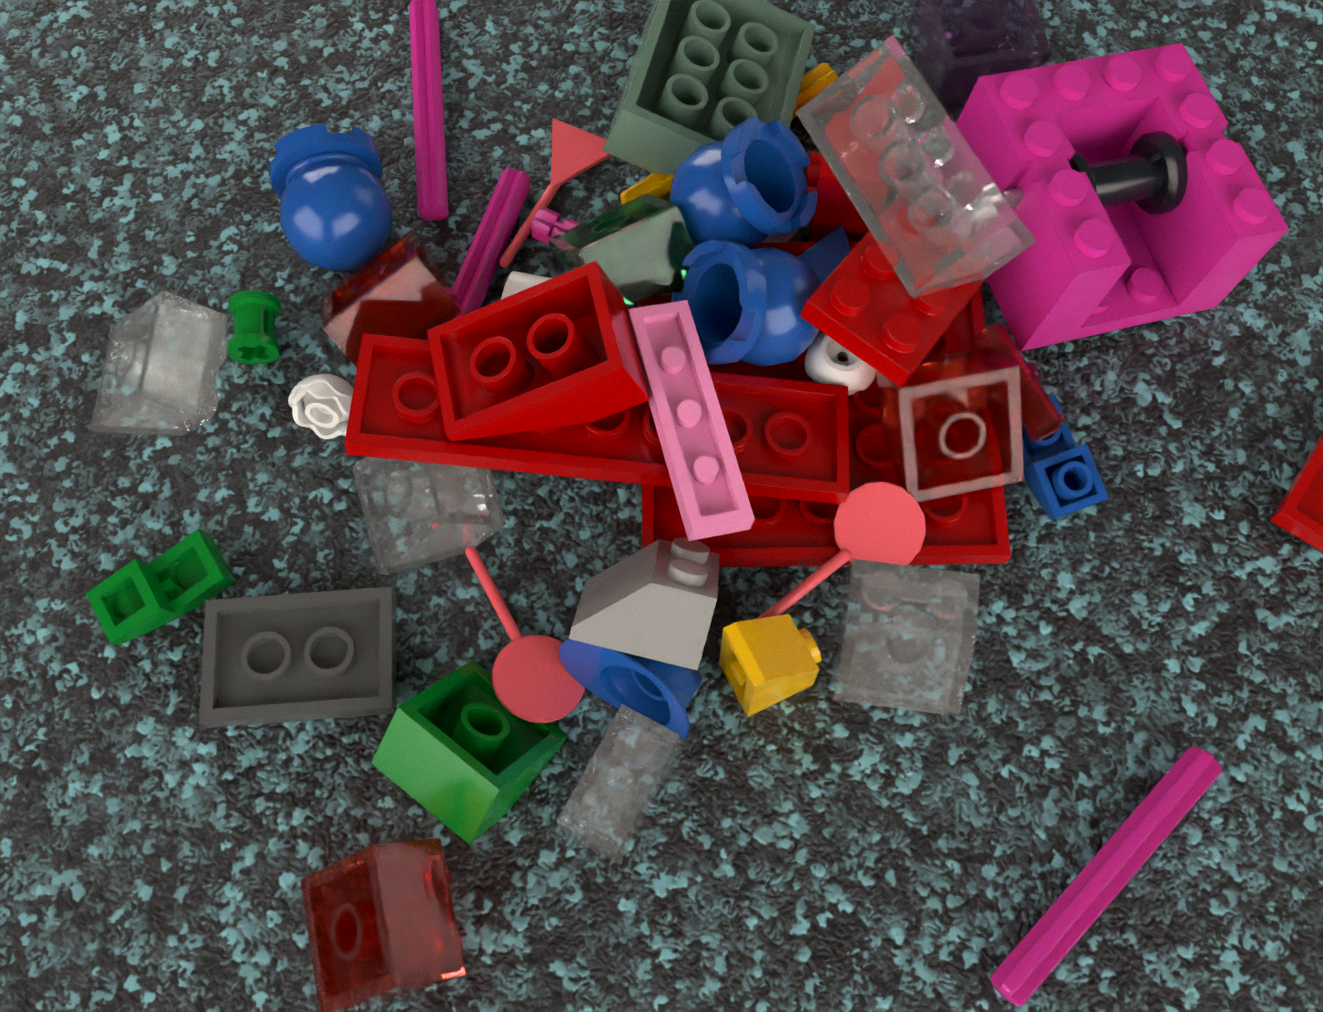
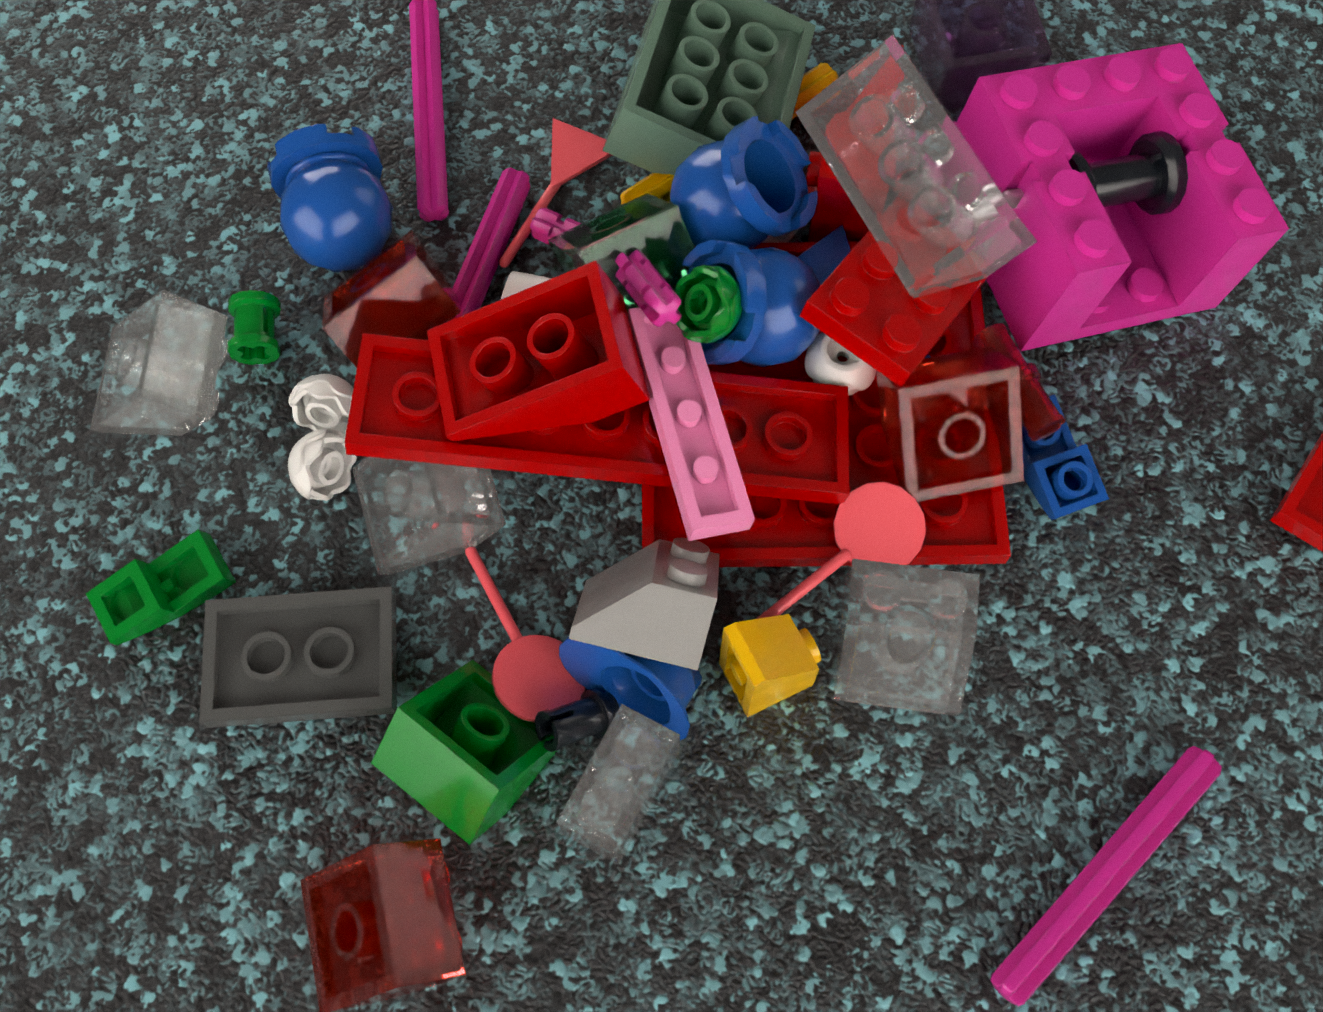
none -> white plate [288,429,357,501]
none -> black pin [535,688,621,752]
none -> dark pink axle [615,250,682,327]
none -> green plate [675,265,742,343]

